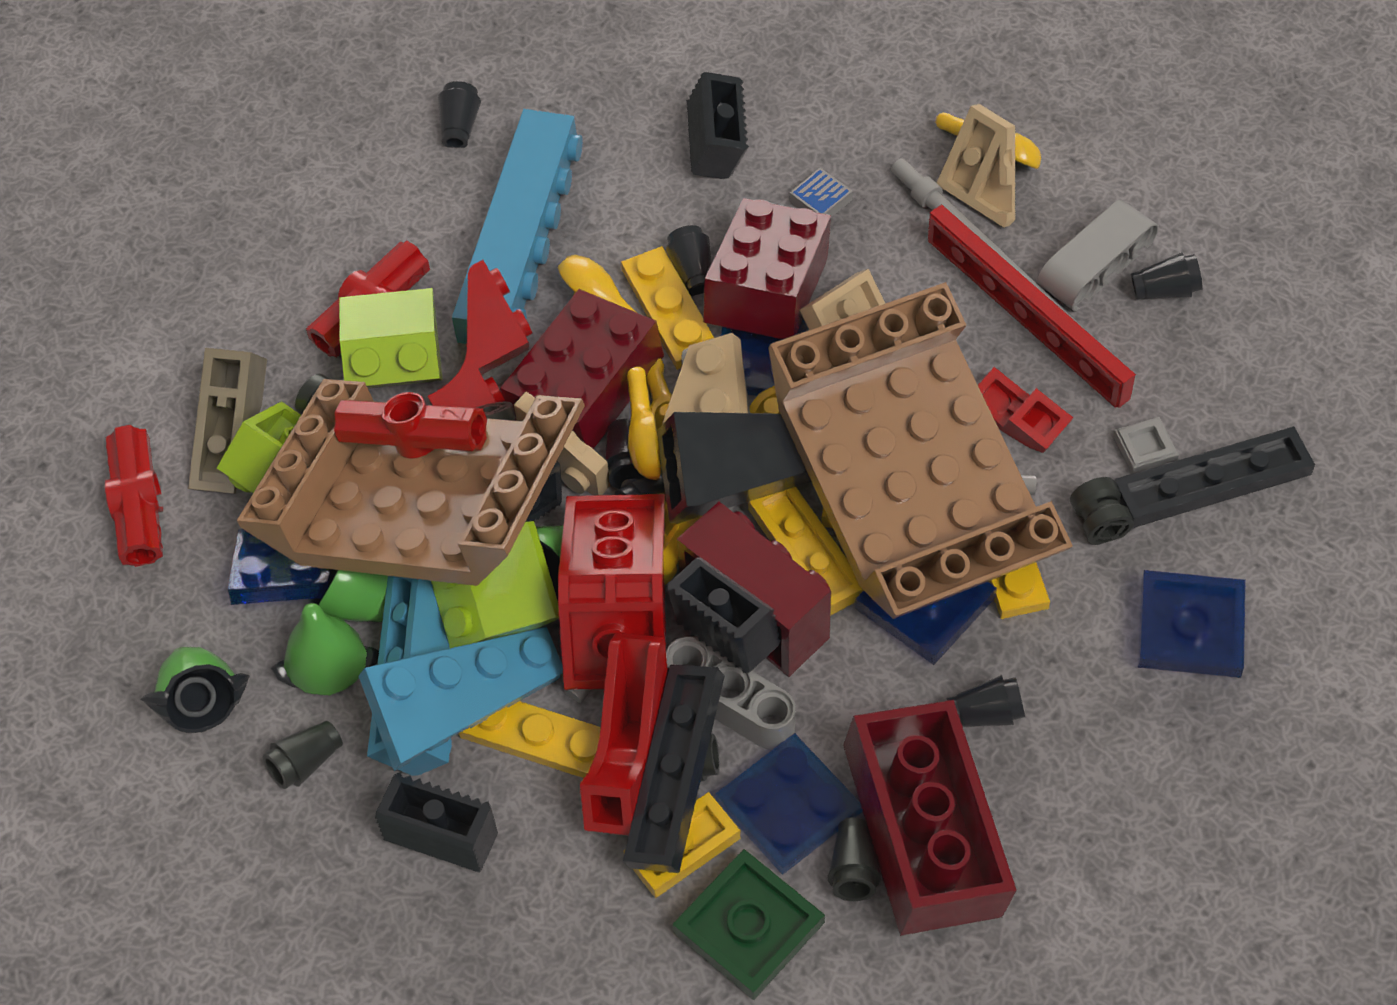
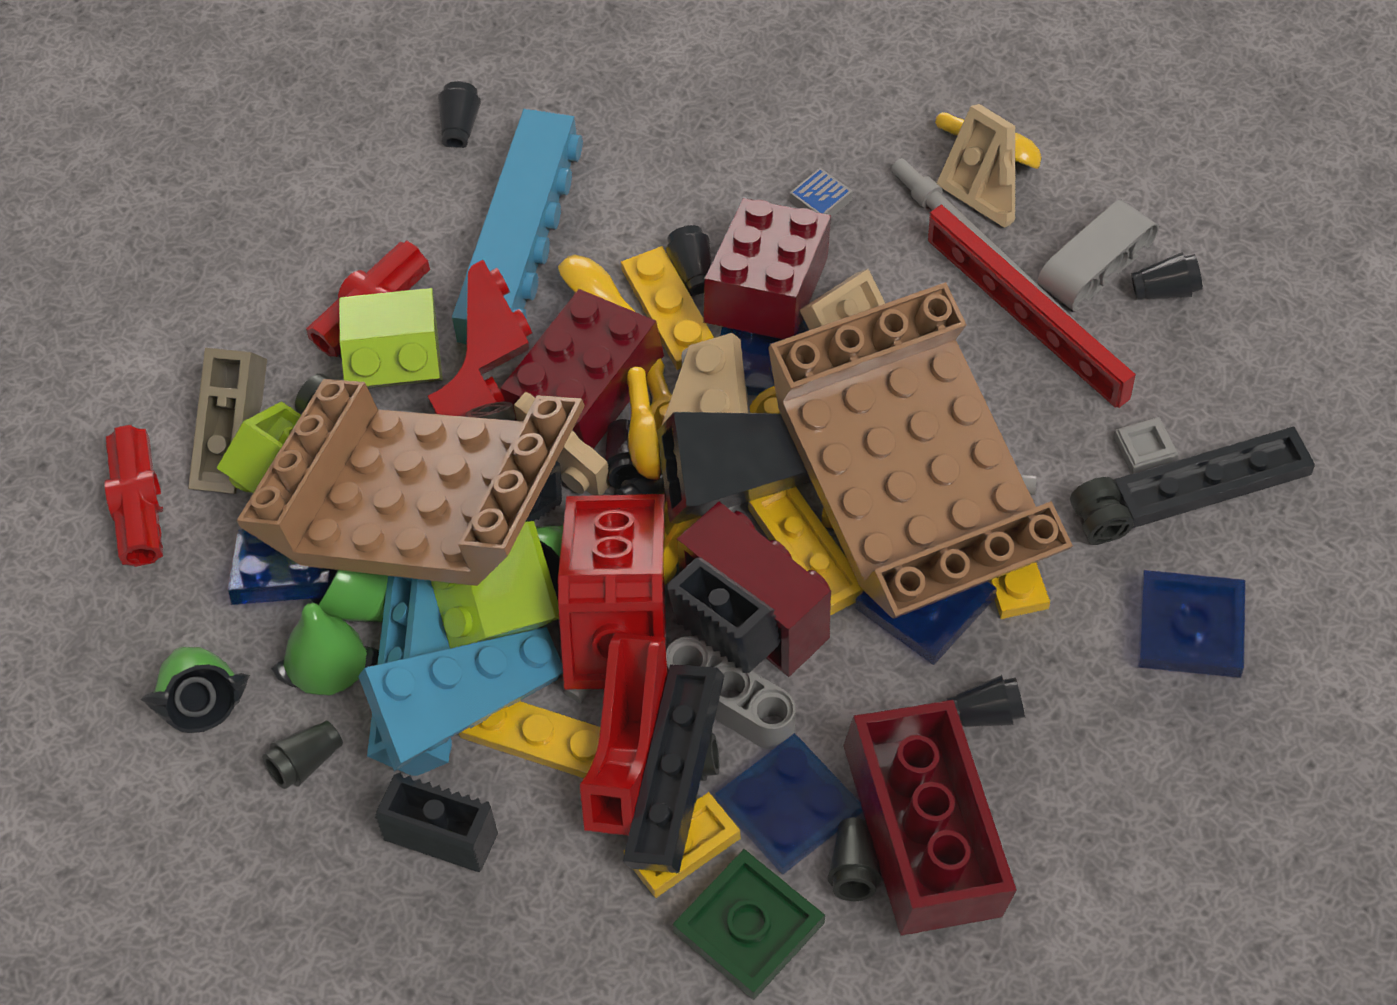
red piece [334,392,487,459] -> none
black brick [686,72,749,179] -> none
red slope [978,367,1073,453] -> none

